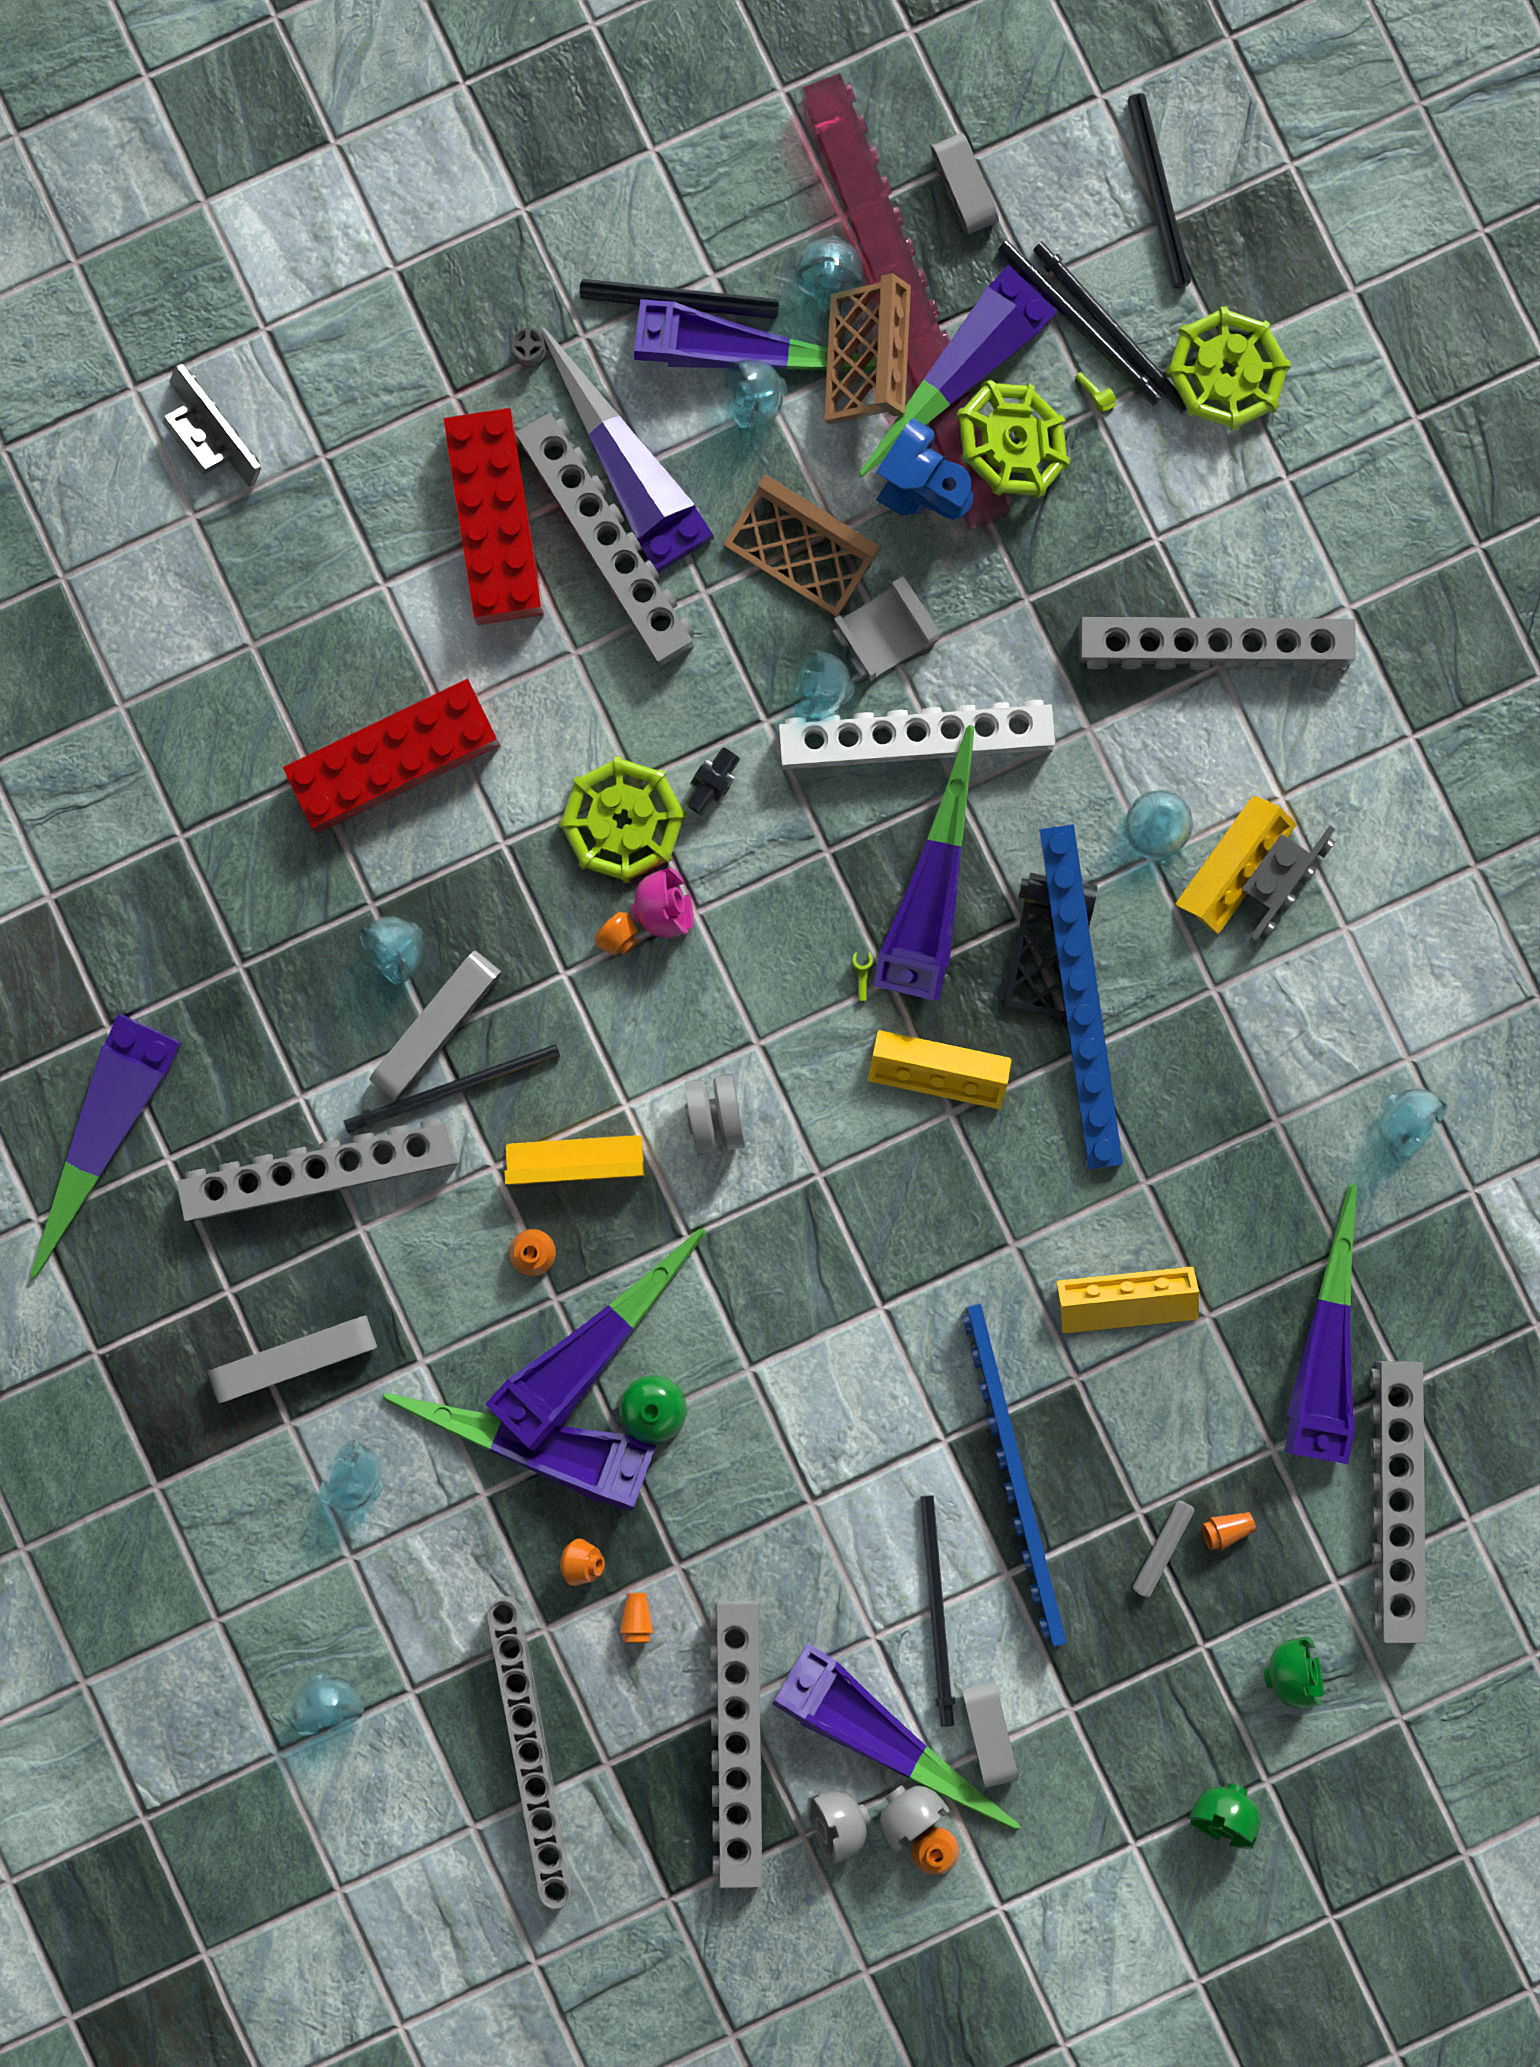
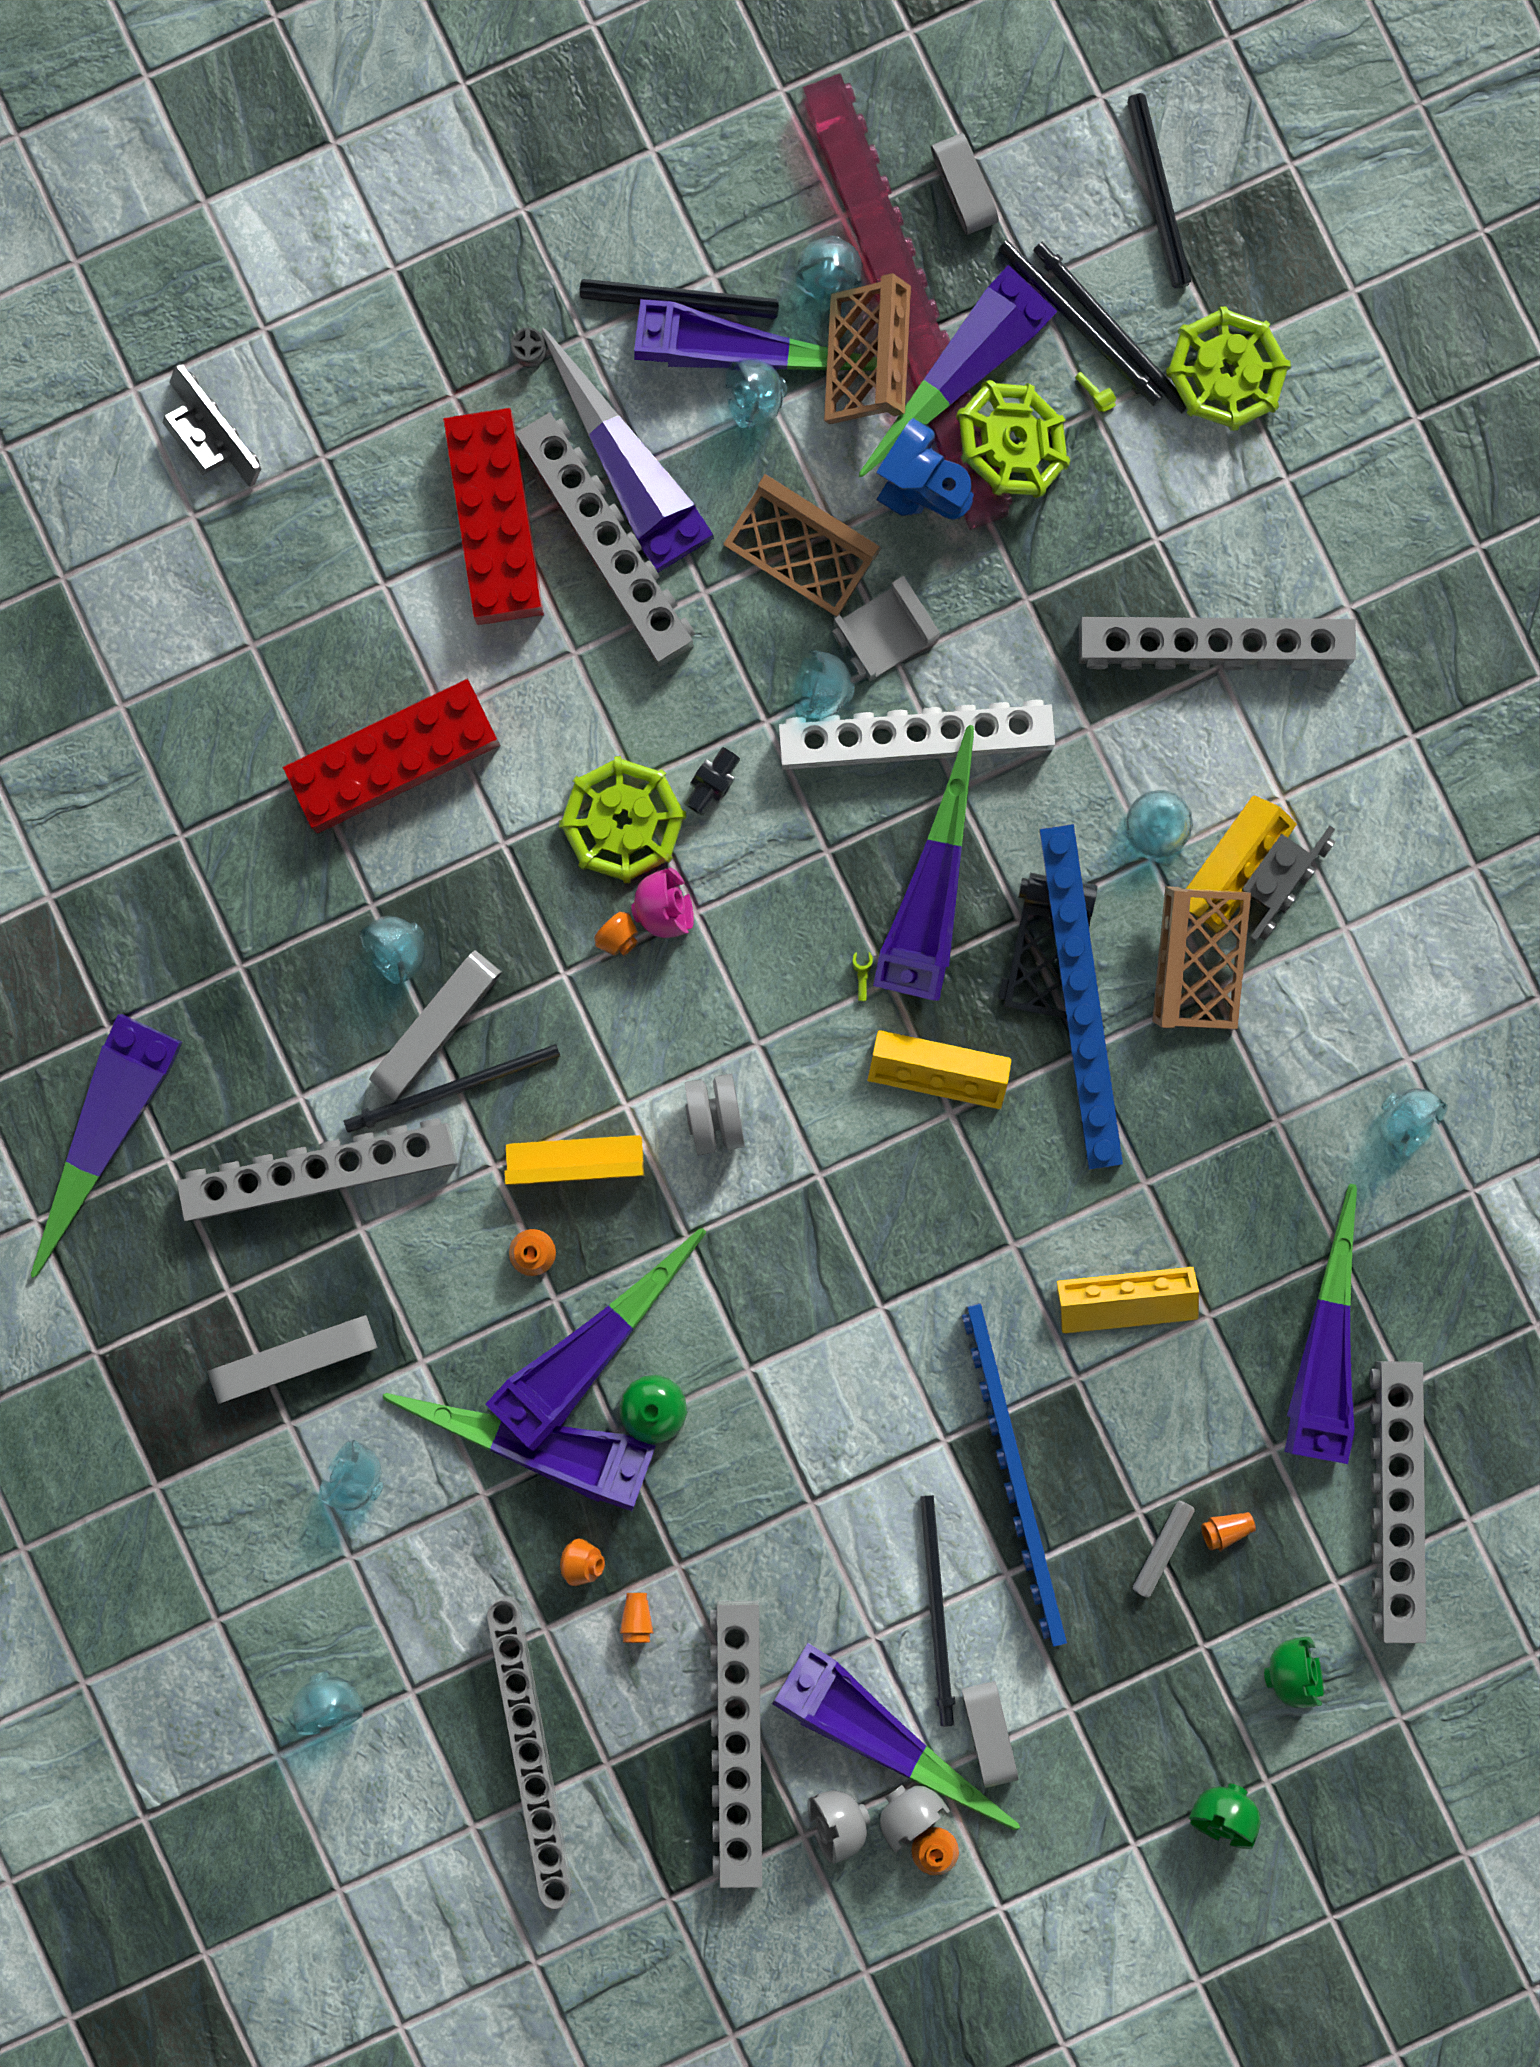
none -> medium nougat fence [1152,886,1251,1029]

